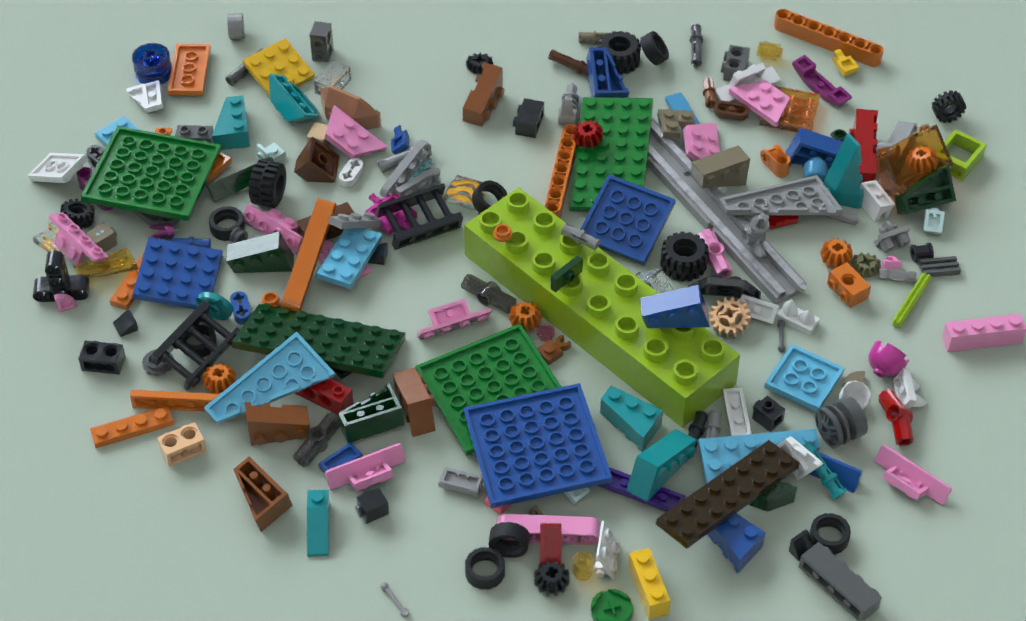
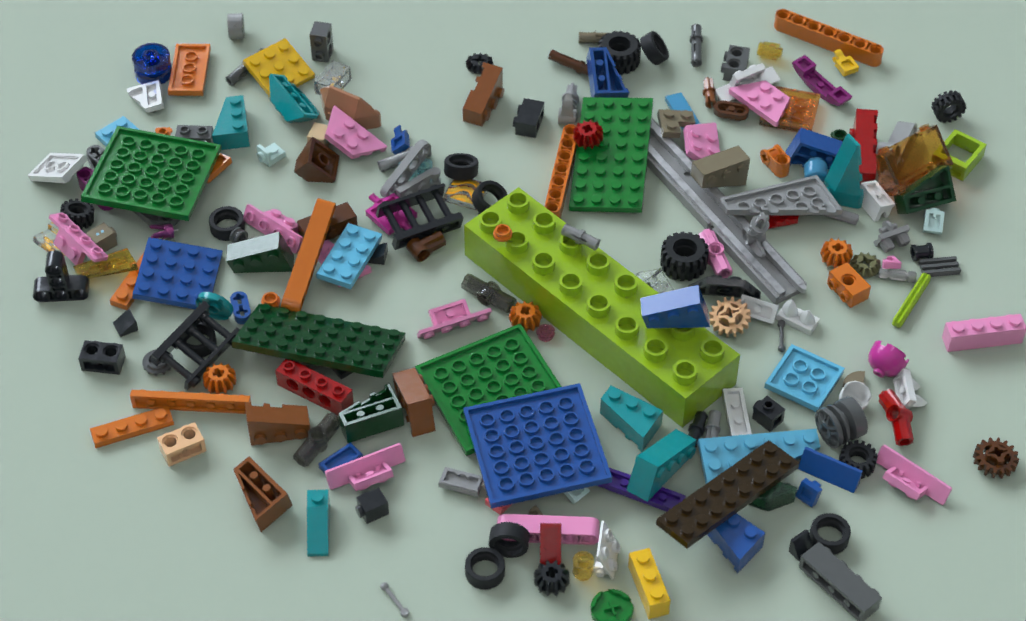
bright pink tile [54,294,77,312] -> none
blue pin [172,236,211,248] -> none
medium azure wing [204,332,336,424] -> none
dark green plate [206,157,274,202] -> none
black tyre [249,159,286,208] -> none
light grey plate [328,212,382,229] -> none
white beam [339,158,364,188] -> none
dark orange plate [537,335,571,365] -> none
dark green plate [551,255,583,293] -> none
blue plate [580,174,676,265] -> none
white wing [777,436,823,481] -> none
teal pin [802,441,848,501] -> none
orange gear [906,145,938,174] -> none
none -> reddish brown piece [406,231,446,262]
none -> black tyre [444,153,479,181]
none -> blue tile [795,478,823,508]
none -> black tyre [839,440,878,479]
none -> reddish brown gear [973,437,1019,479]

